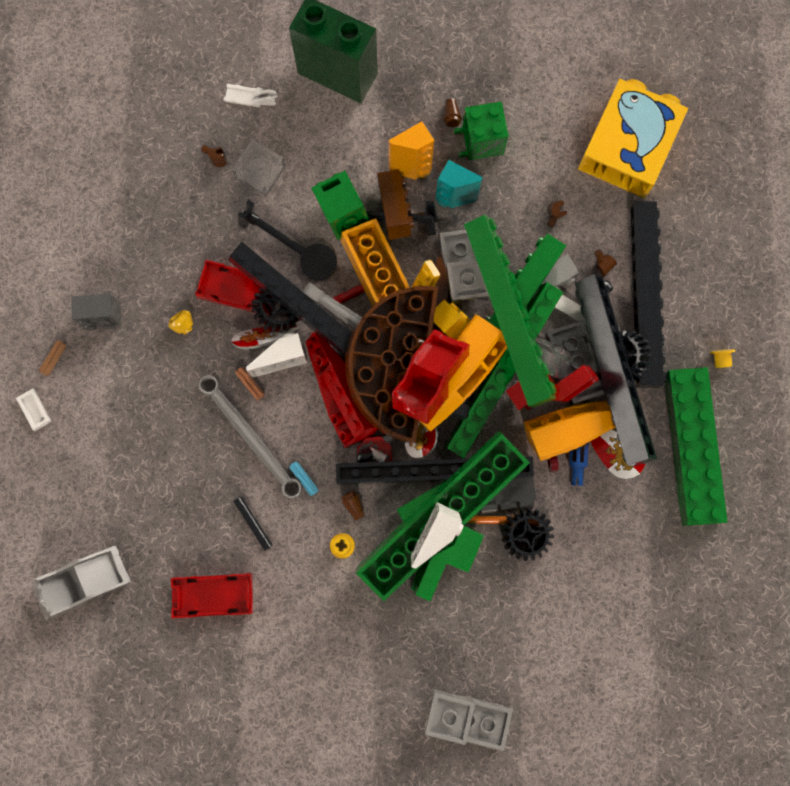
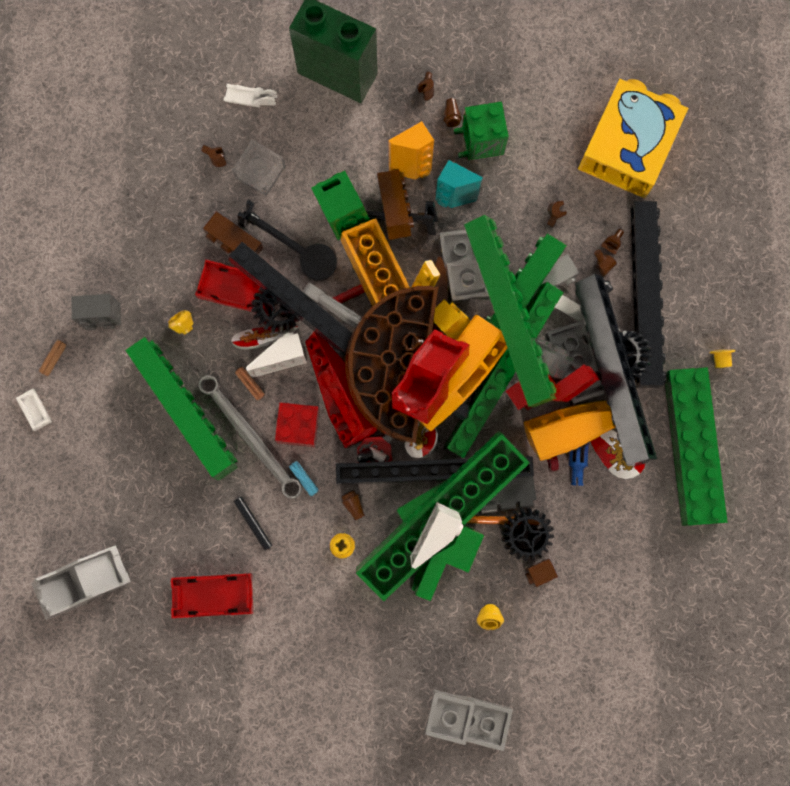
none -> green brick [125,337,238,481]
none -> reddish brown brick [203,211,263,255]
none -> red brick [275,402,320,447]
none -> reddish brown piece [417,72,434,101]
none -> yellow cone [477,604,504,630]
none -> reddish brown brick [525,559,558,587]
none -> reddish brown piece [601,229,624,255]

